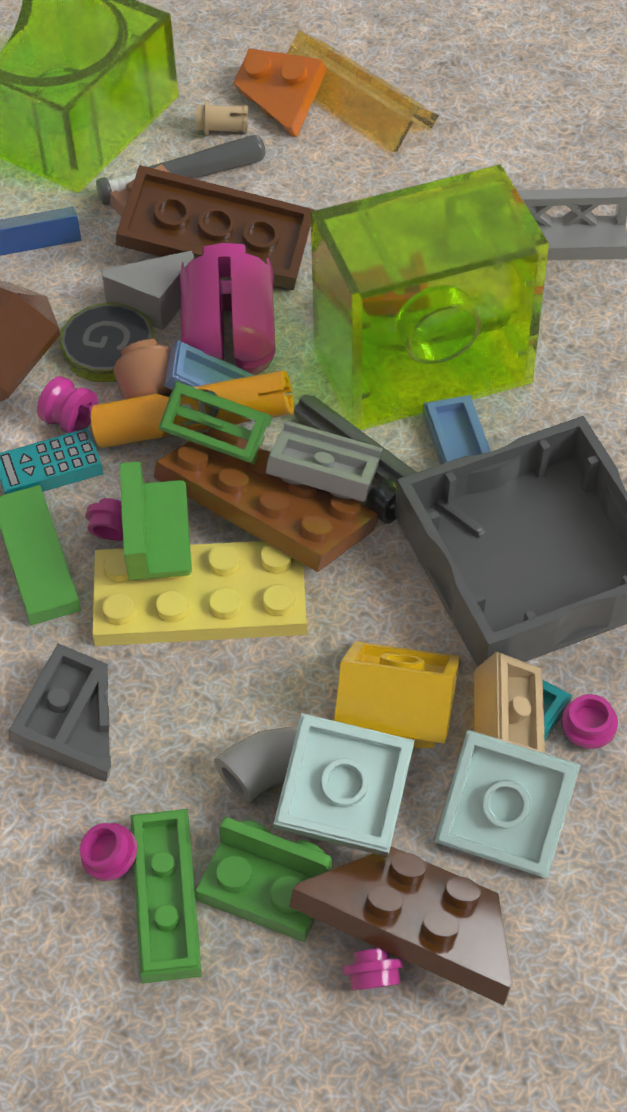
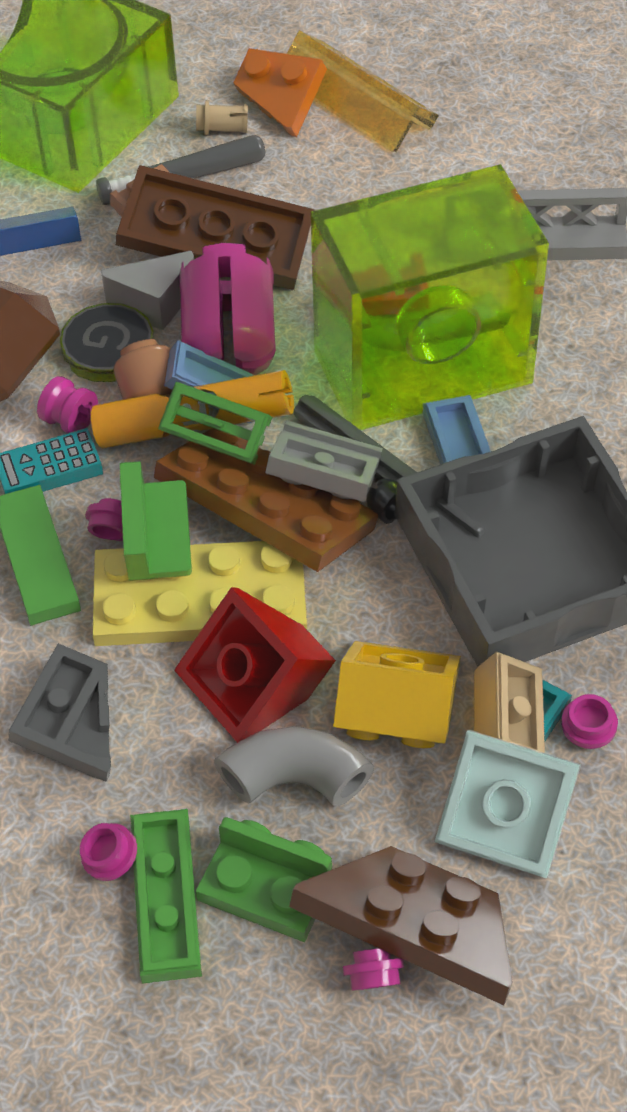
light aqua tile [273,713,415,857] -> none
none -> red slope [174,587,336,743]

